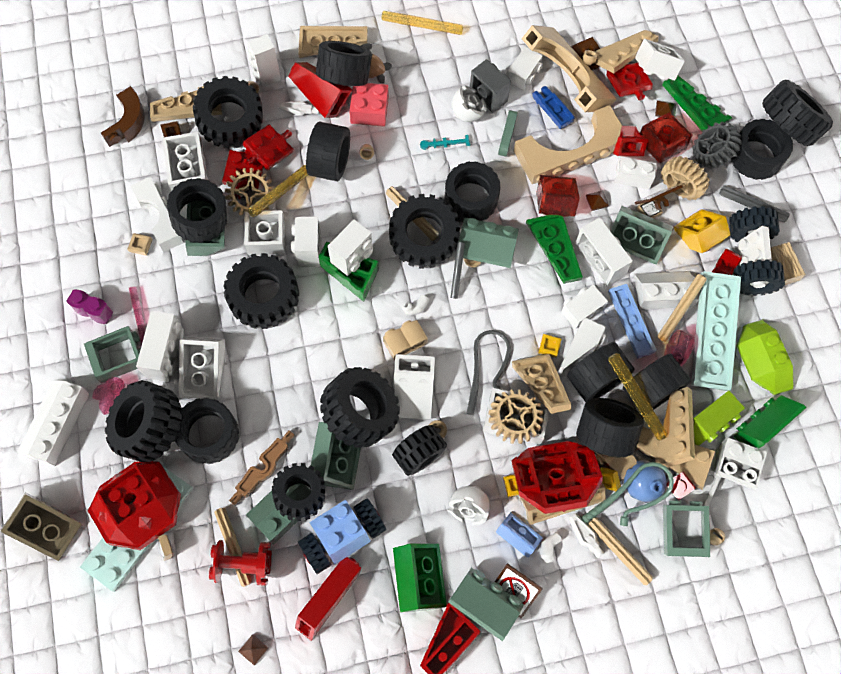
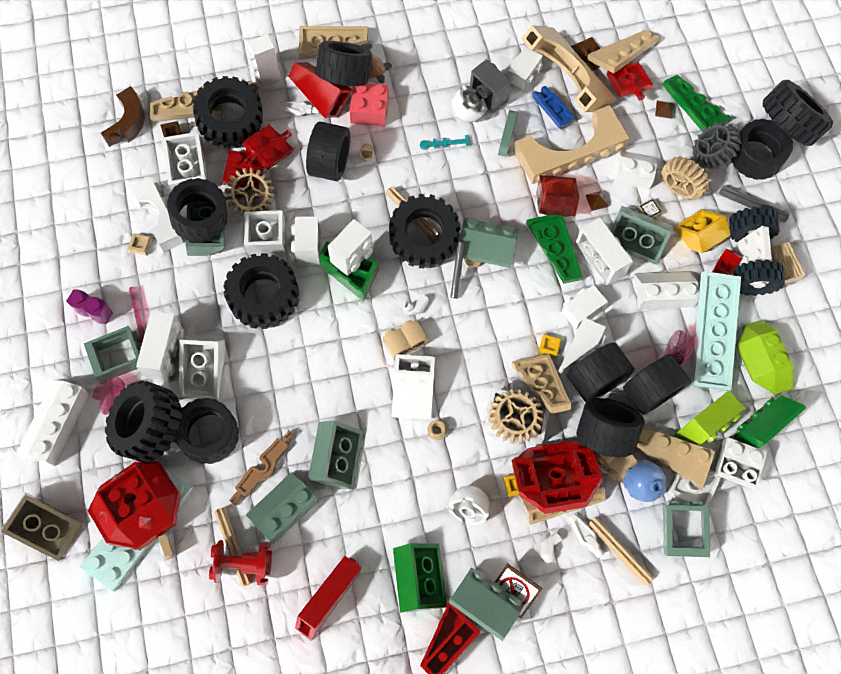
reddish brown slope [238,634,269,666] -> none
clear yellow axle [248,165,308,217] -> none
black tyre [272,463,325,521] -> none
light blue brick [298,498,387,574] -> none
black tyre [320,367,400,448] -> none
clear yellow axle [381,10,463,35] -> none
black tyre [392,425,447,476] -> none
black tyre [444,161,501,222] -> none
dark grey piece [467,330,511,415] -> none
light blue slope [496,512,543,557] -> none
sand green piece [582,462,674,526] -> none
tan hinge [583,50,598,65] -> none
yellow tile [600,467,621,491] -> none
light blue plate [608,284,657,359] -> none
clear yellow axle [608,353,667,440] -> none
red slope [613,126,648,156] -> none
reddish brown piece [634,185,683,210] -> none
white brick [635,39,685,80] -> none
clear red brick [640,112,693,163] -> none
tan wing [655,387,695,467] -> none
tan axle [658,274,707,342] -> none
plate [667,471,696,501] -> none
tan hinge [710,528,725,545] -> none

